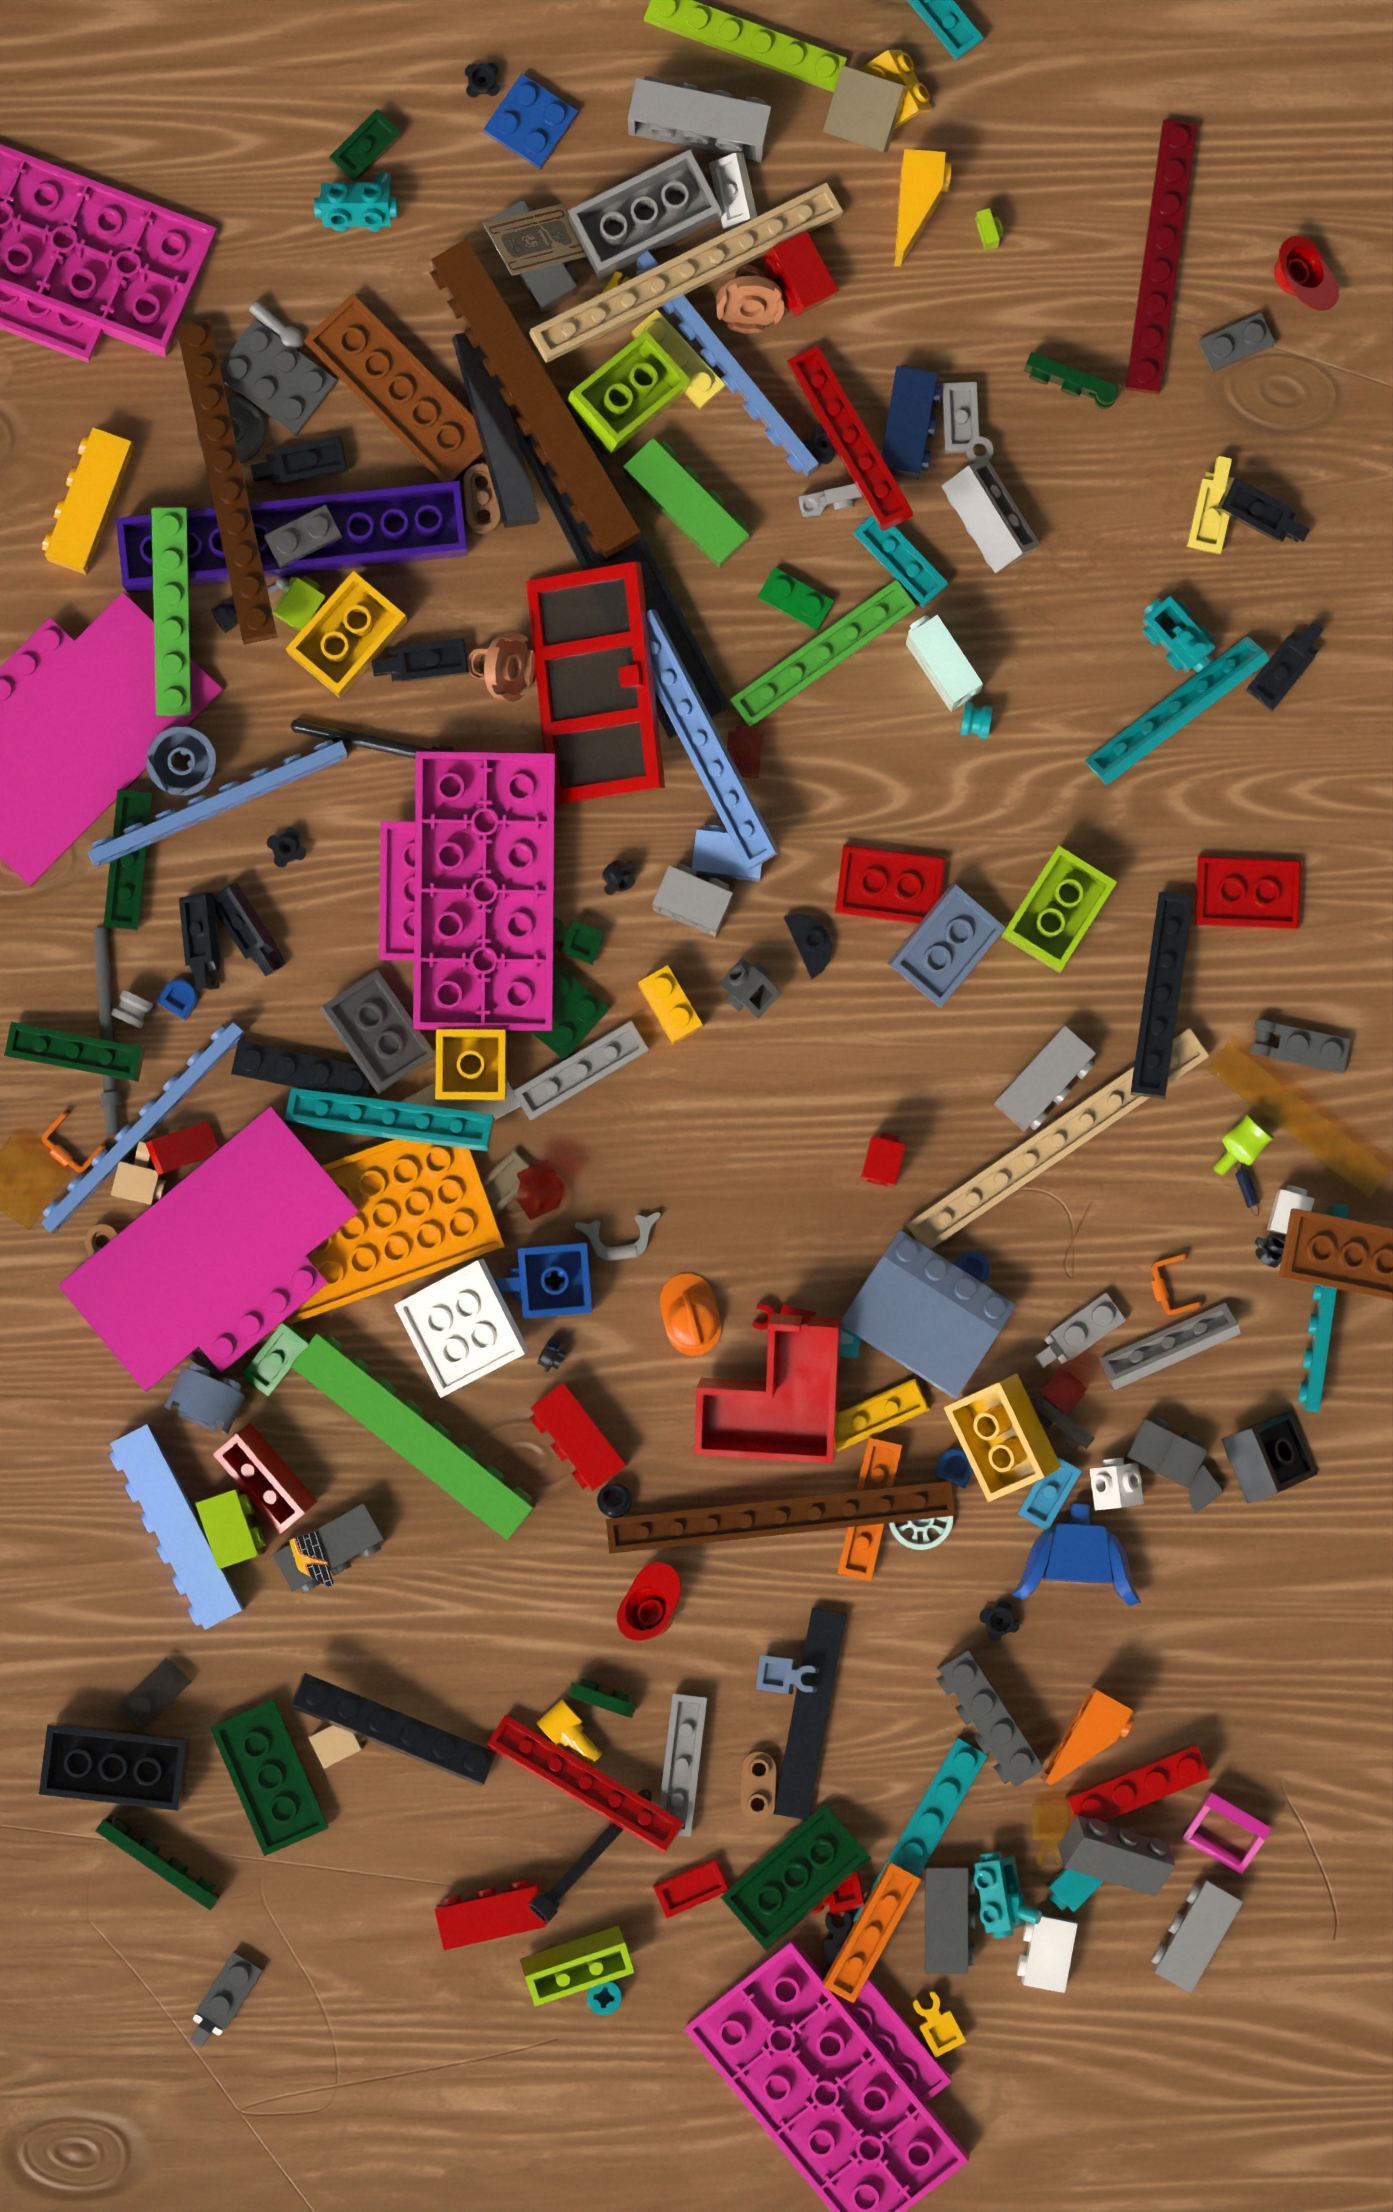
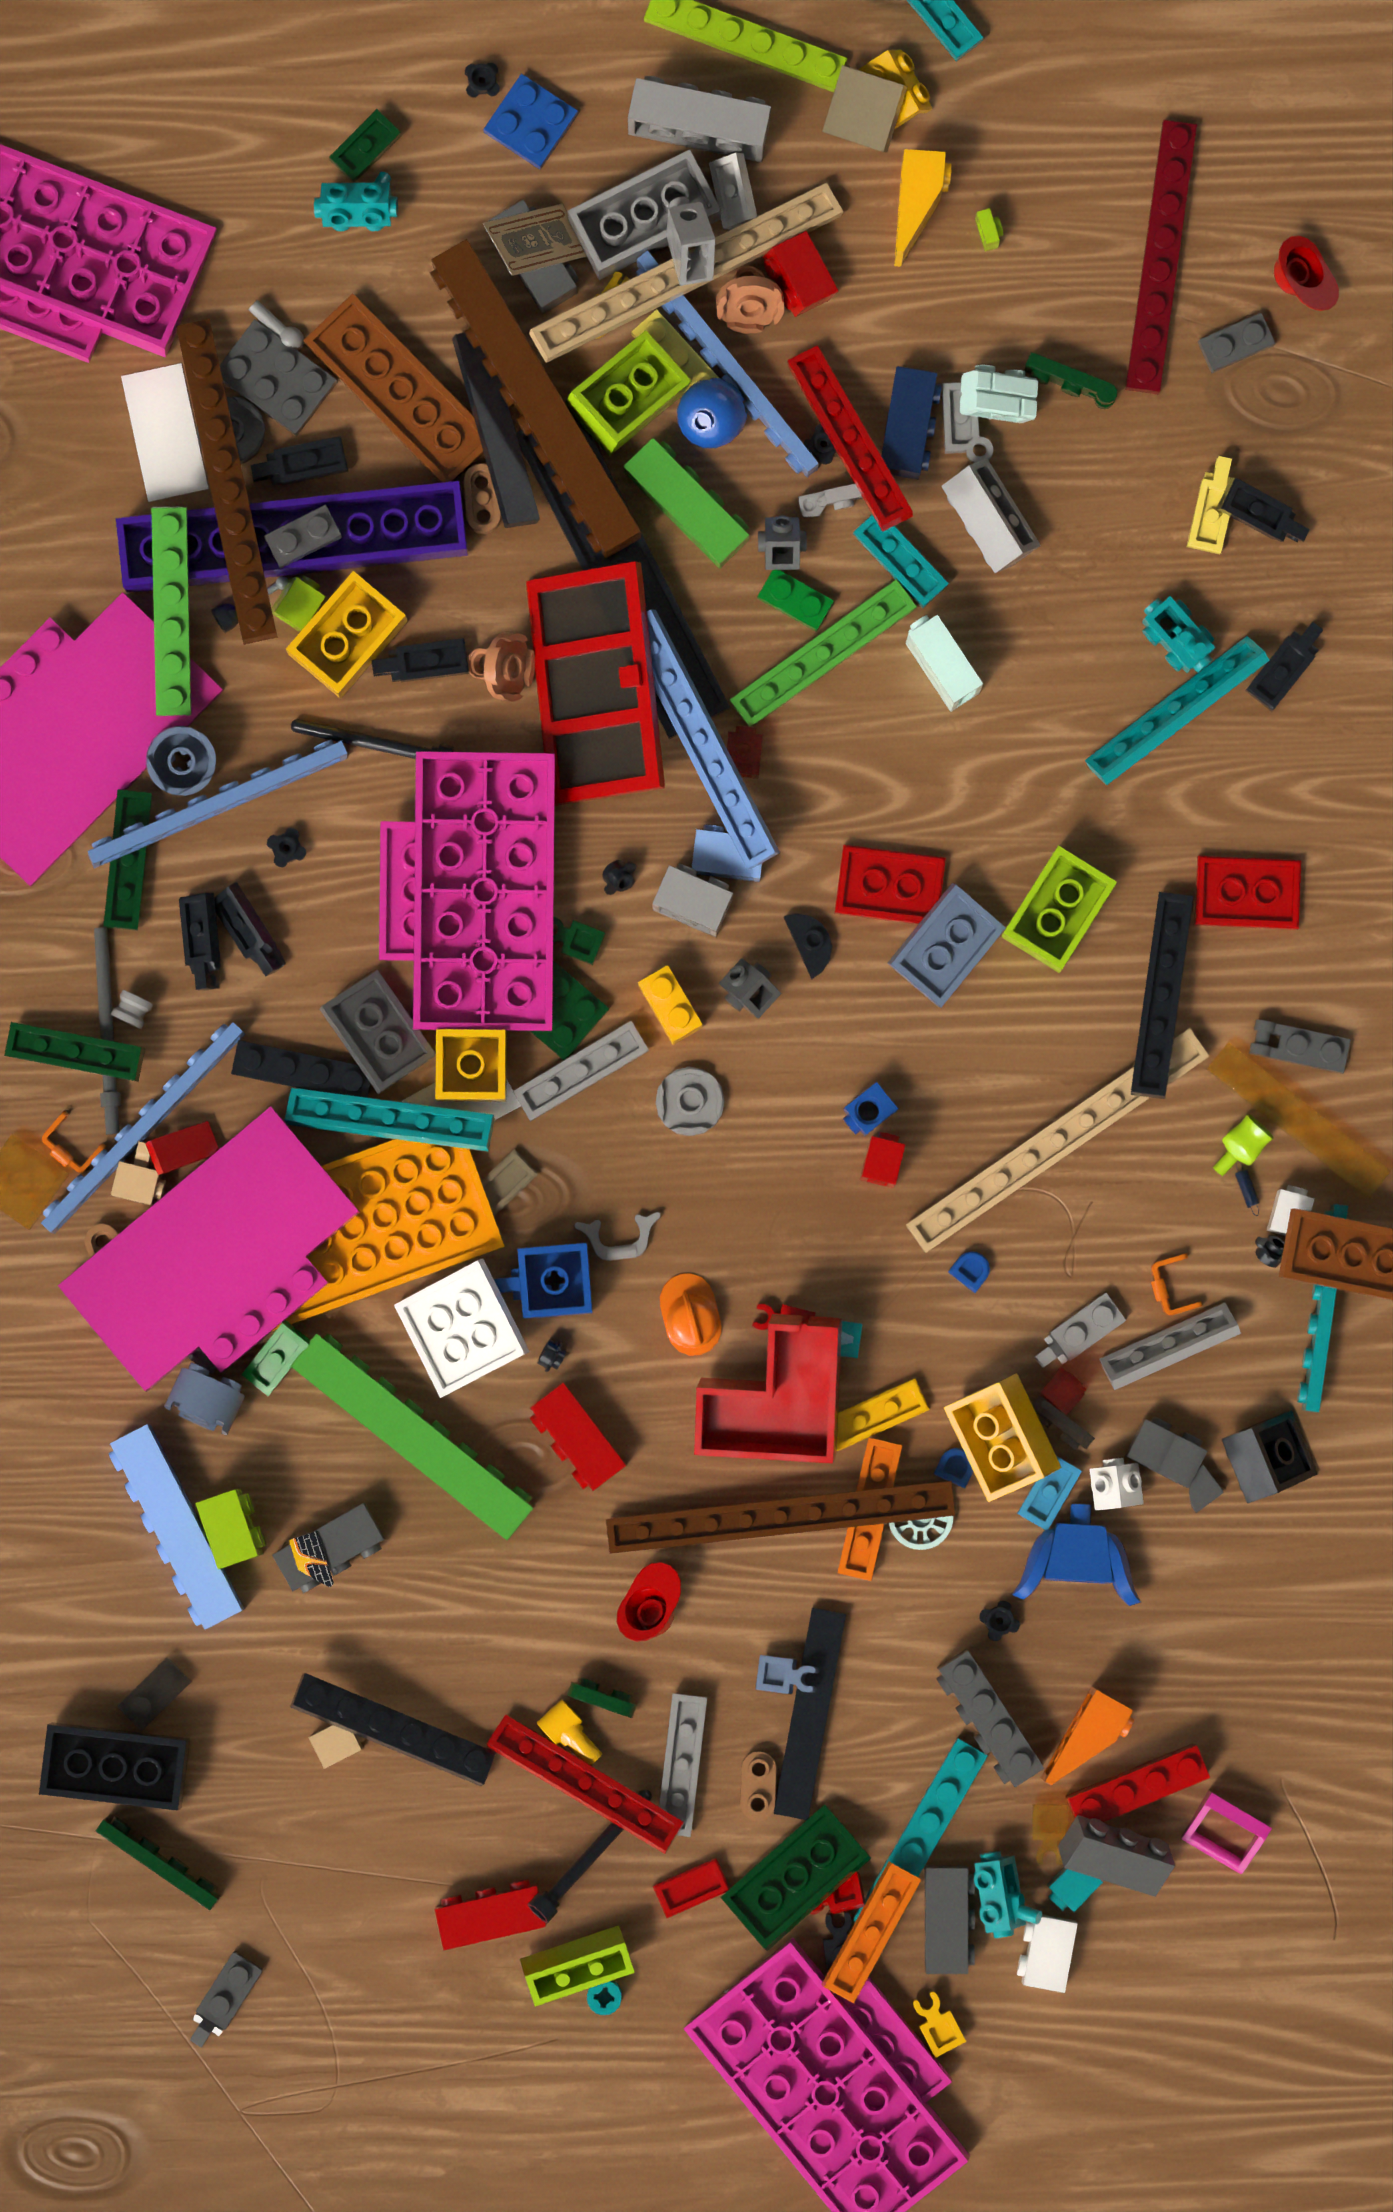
yellow brick [42,428,135,575] -> none
blue tile [156,979,198,1021] -> none
dark green plate [209,1699,329,1856] -> none
red brick [213,1423,317,1534] -> none
clear red brick [516,1160,565,1220] -> none
black plate [597,1483,632,1518] -> none
sand blue slope [842,1230,1016,1400] -> none
teal wheel [960,701,993,740] -> none
light grey brick [994,1026,1096,1132] -> none
light grey brick [1150,1878,1243,1993] -> none
none -> white sticker [121,363,208,502]
none -> light grey tile [655,1067,724,1136]
none -> light grey torso [667,197,715,286]
none -> blue cylinder [677,378,747,449]
none -> dark grey brick [758,516,807,570]
none -> blue brick [843,1082,898,1136]
none -> light aqua brick [960,365,1038,423]

